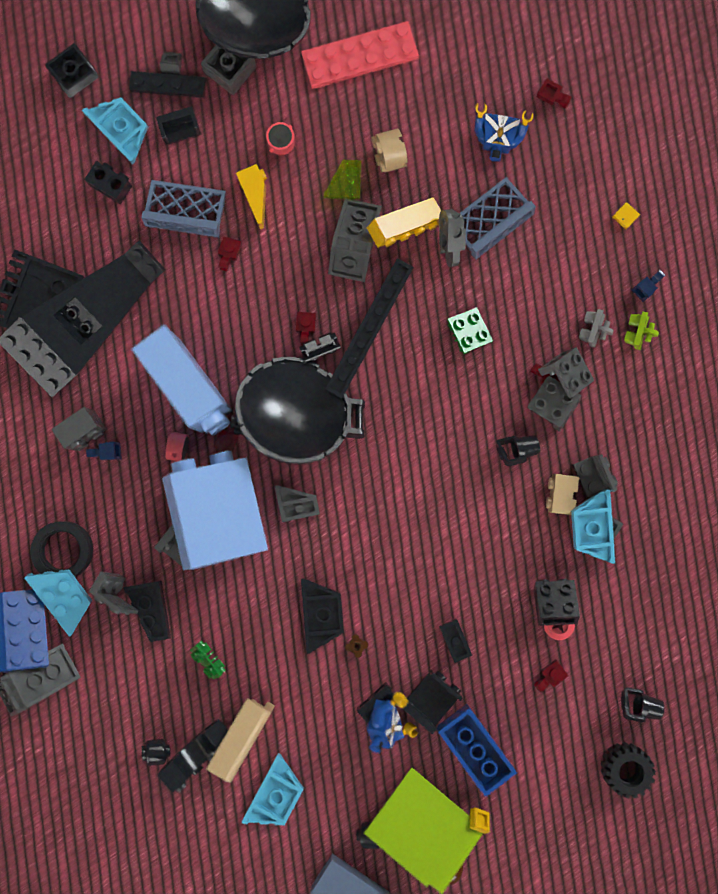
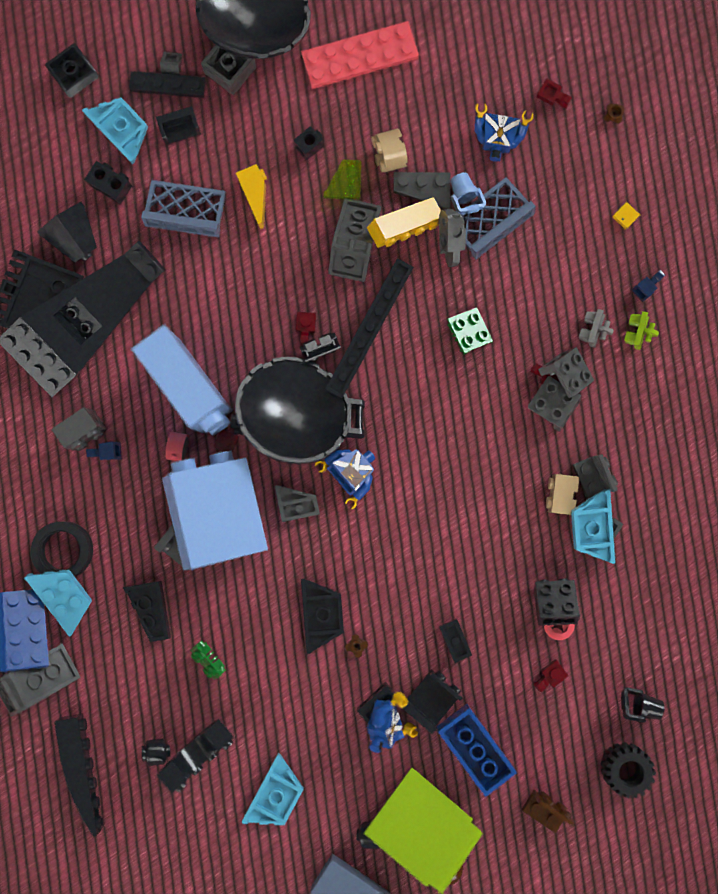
dark grey bracket [89,571,139,615] -> none
tan piece [206,699,275,782] -> none
dark red plate [218,236,242,272] -> none
piece [266,122,295,155] -> none
yellow tile [470,807,490,834] -> none
black piece [496,435,540,466] -> none
none -> black slope [37,202,97,262]
none -> black slope [54,713,104,837]
none -> black brick [293,126,324,161]
none -> blue torso [315,449,375,509]
none -> dark grey wing [394,172,450,210]
none -> light blue piece [450,172,486,215]
none -> reddish brown bracket [522,790,575,833]
none -> reddish brown plate [604,103,625,124]

